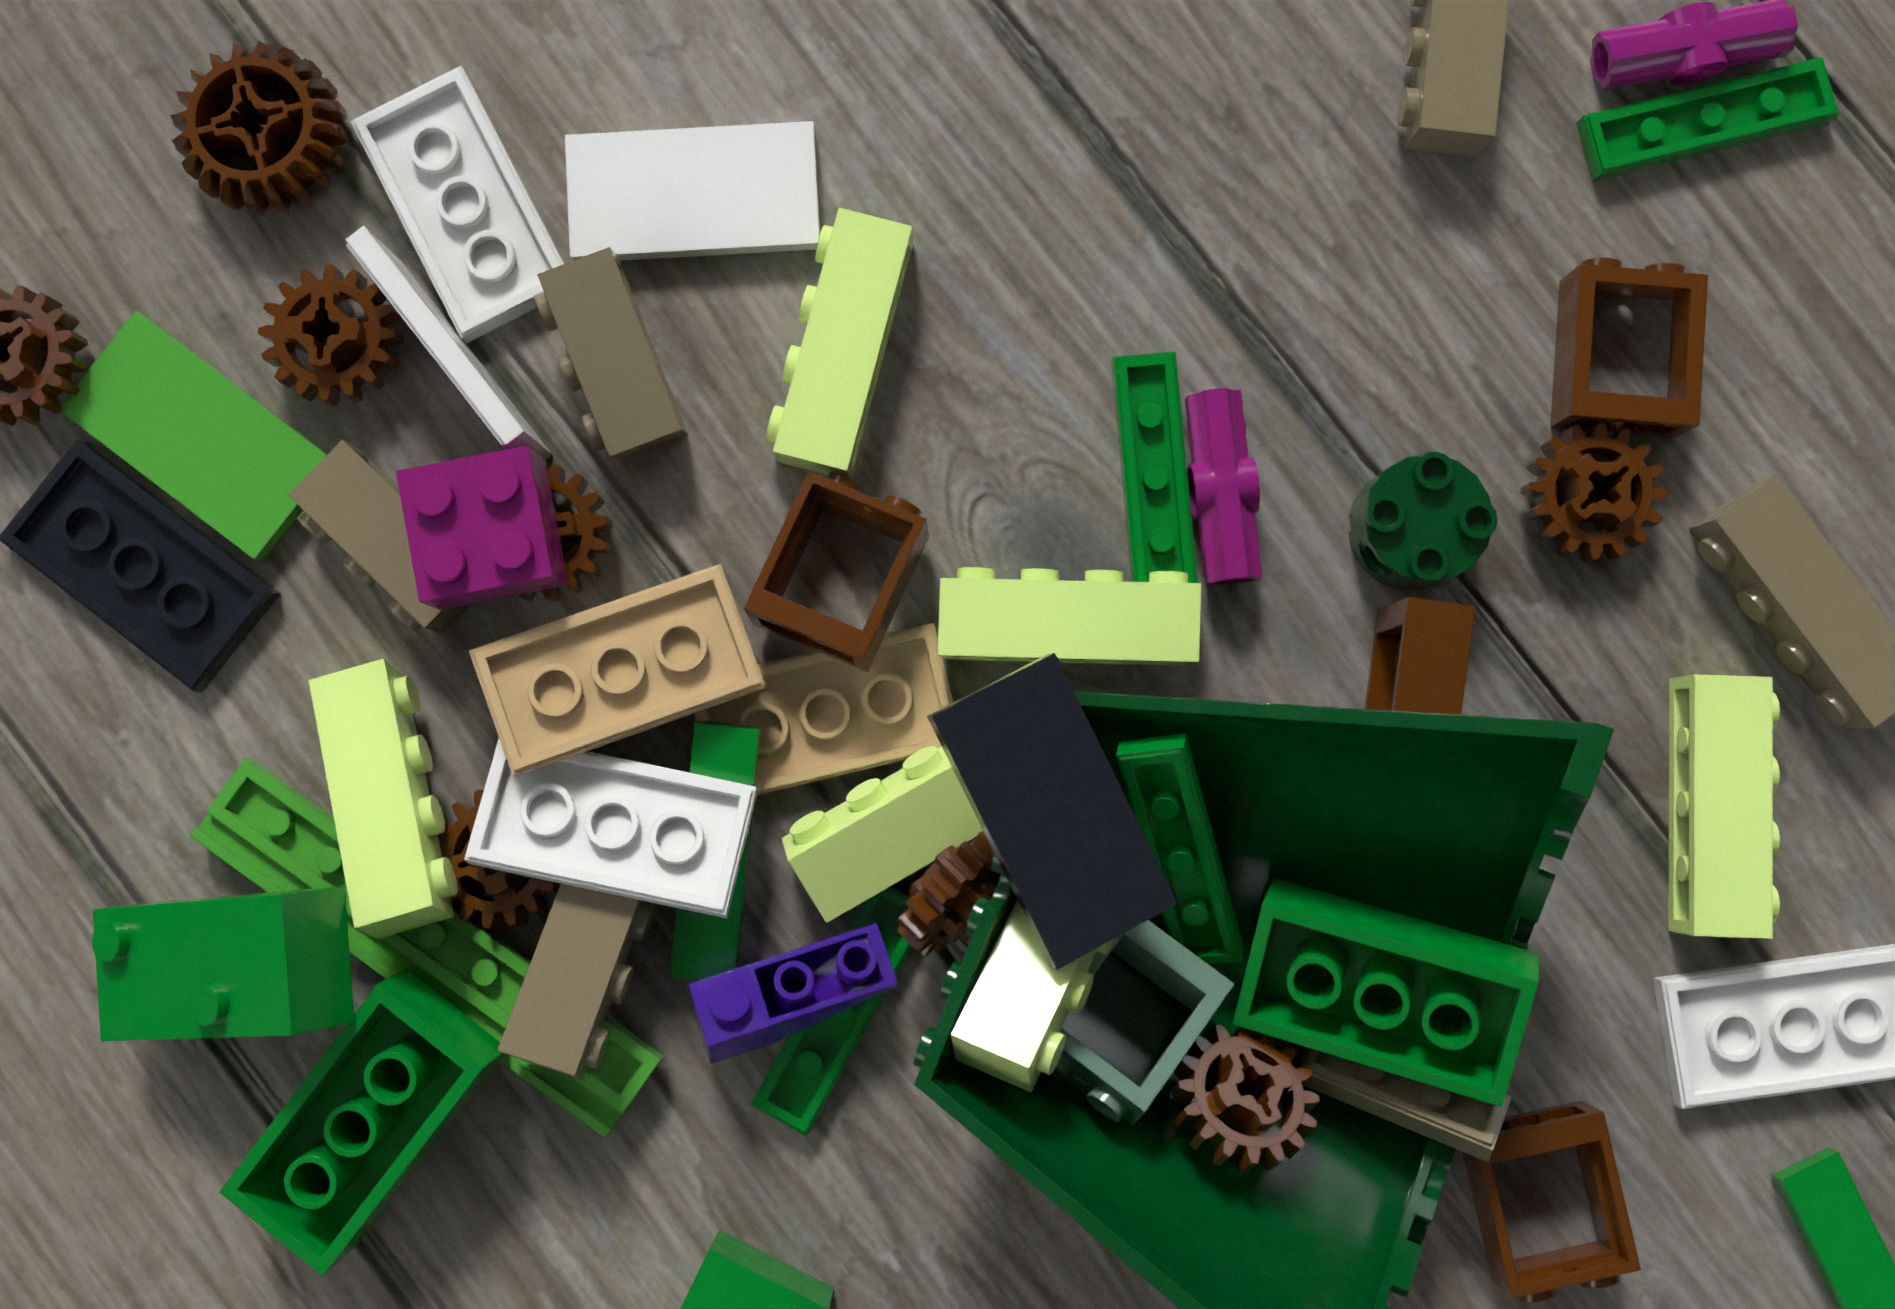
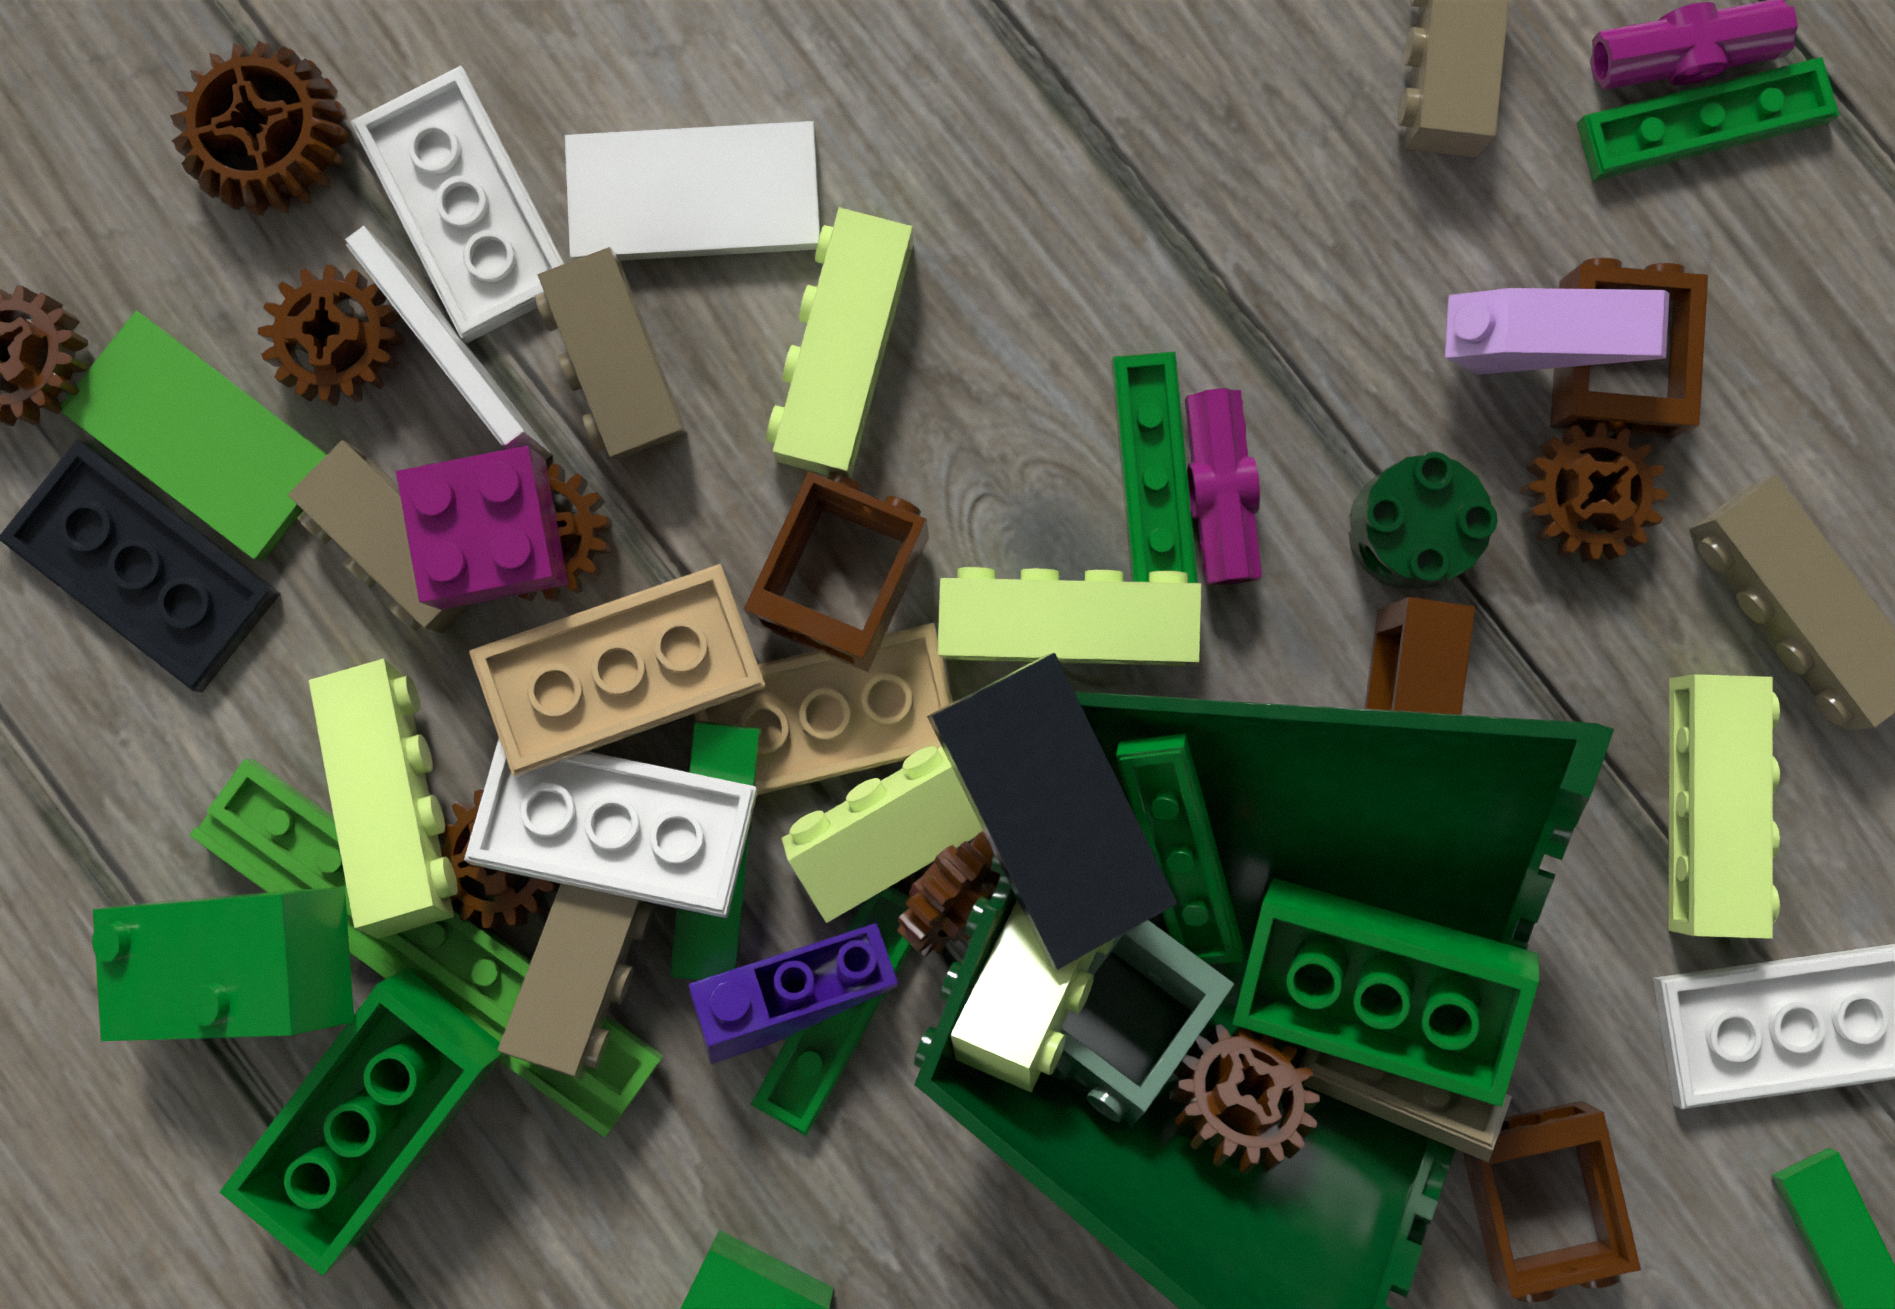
none -> lavender slope [1445,288,1669,375]

